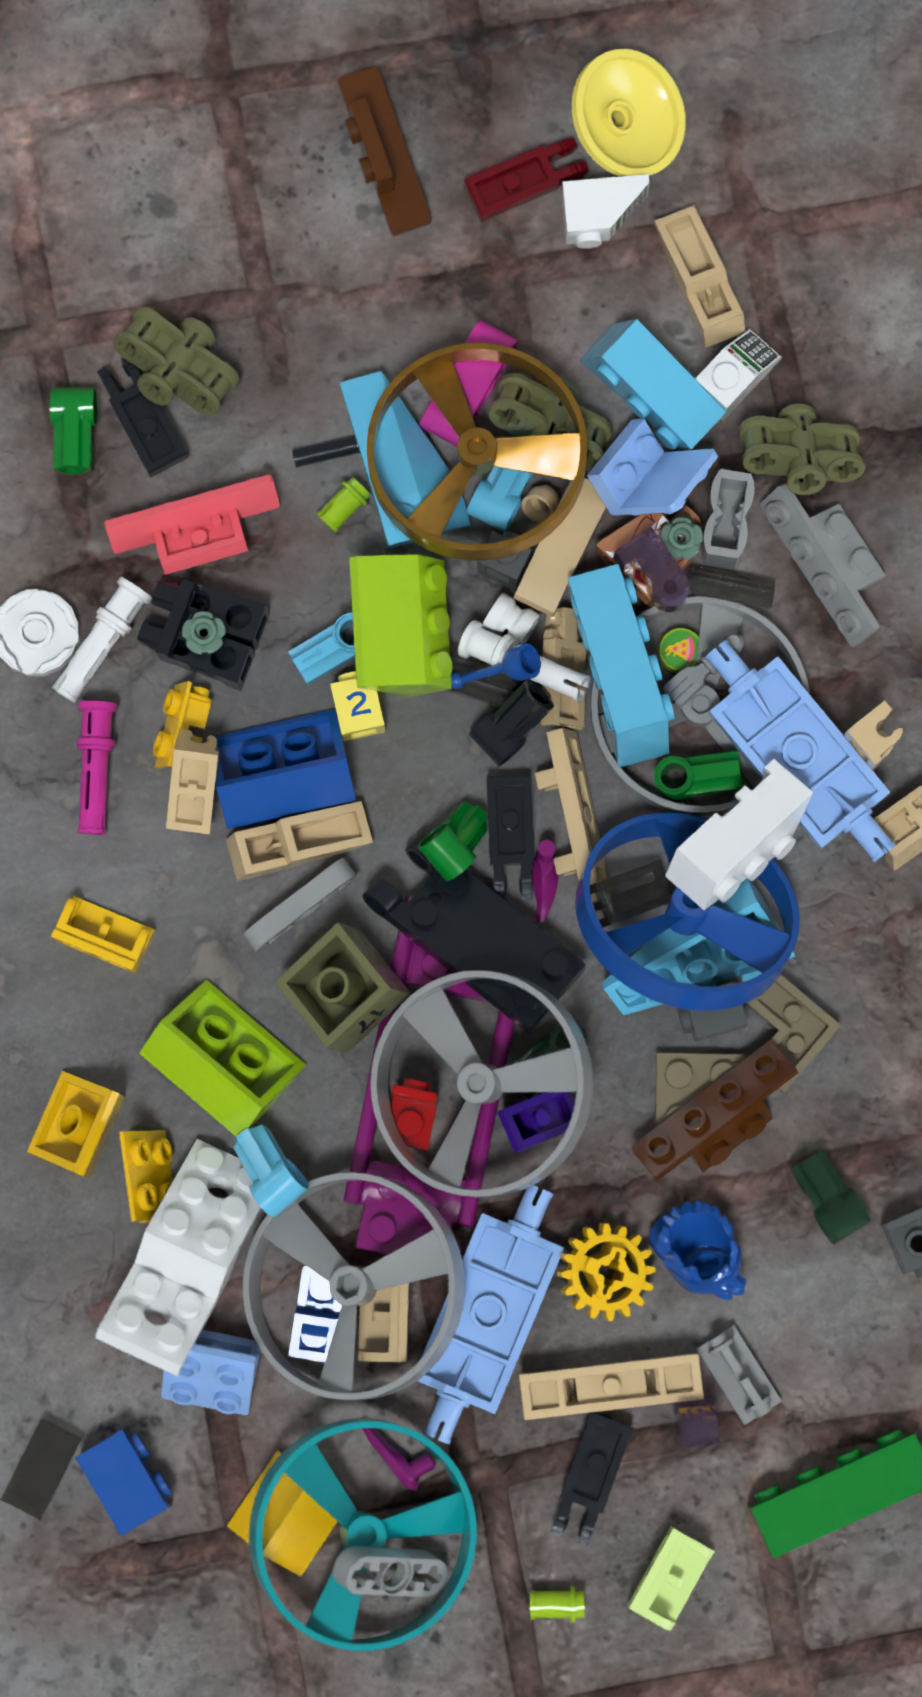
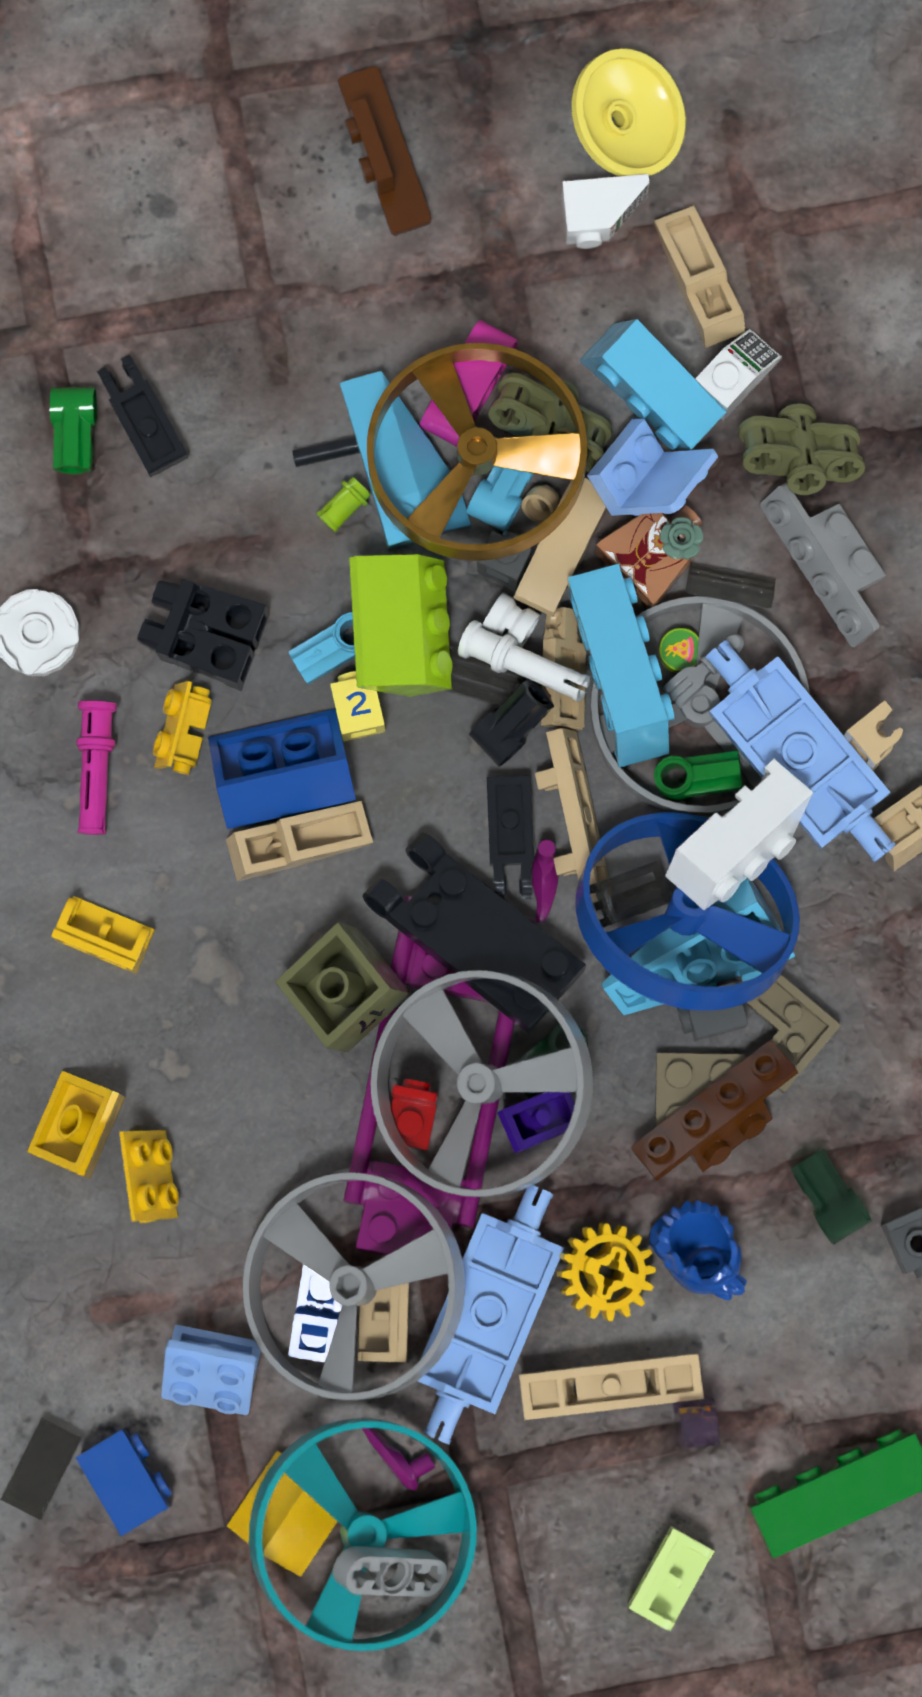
white pin [51,577,152,703] -> none
white bracket [95,1139,262,1376] -> none
coral bracket [104,475,280,575] -> none
olive axle [113,306,240,416] -> none
lime slope [139,979,306,1137] -> none
tan hinge [166,729,219,835] -> none
sand green plate [182,611,226,654] -> none
medium azure piece [233,1124,310,1217] -> none
light grey beam [243,858,358,953] -> none
green piece [418,802,488,882] -> none
blue hinge [451,643,541,689] -> none
dark red hinge [464,137,589,222] -> none
lime pin [530,1586,585,1623] -> none
black hinge [551,1412,633,1546] -> none
clear purple leg [613,526,690,612] -> none
light grey hinge [696,1325,782,1425] -> none
light grey brick [700,469,755,570] -> none

